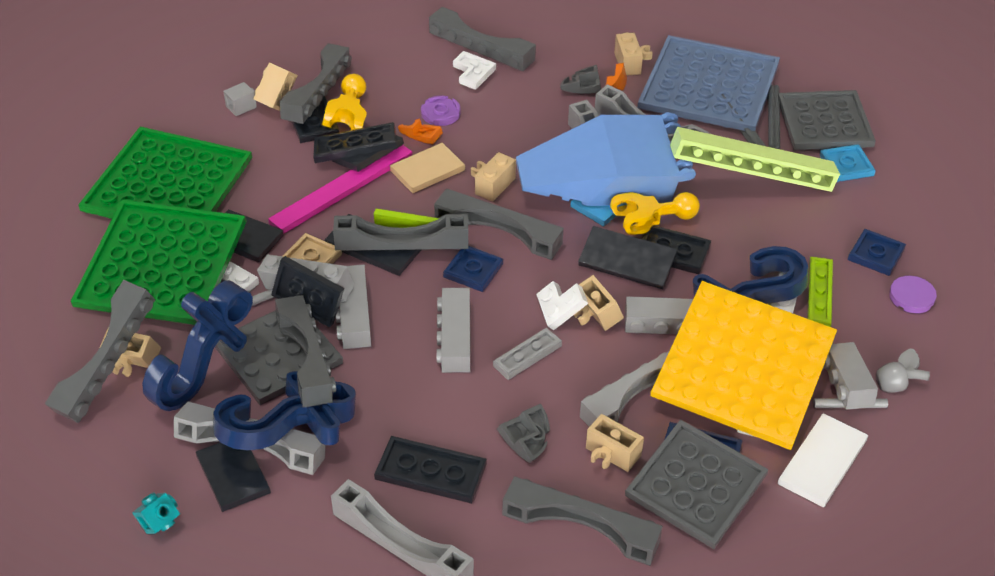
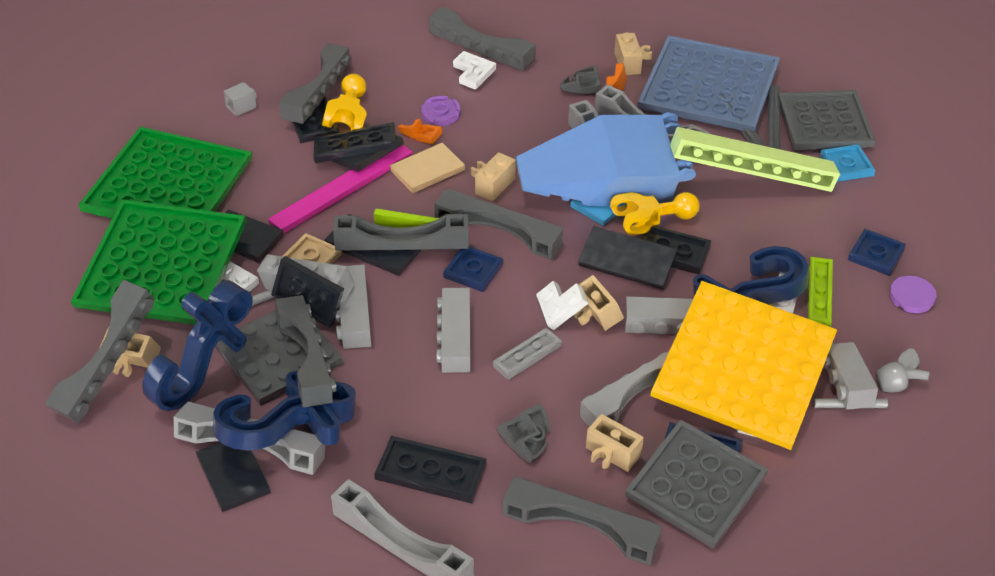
teal brick [132,492,180,534] -> none
tan brick [254,62,298,111] -> none
white tile [778,413,868,507] -> none

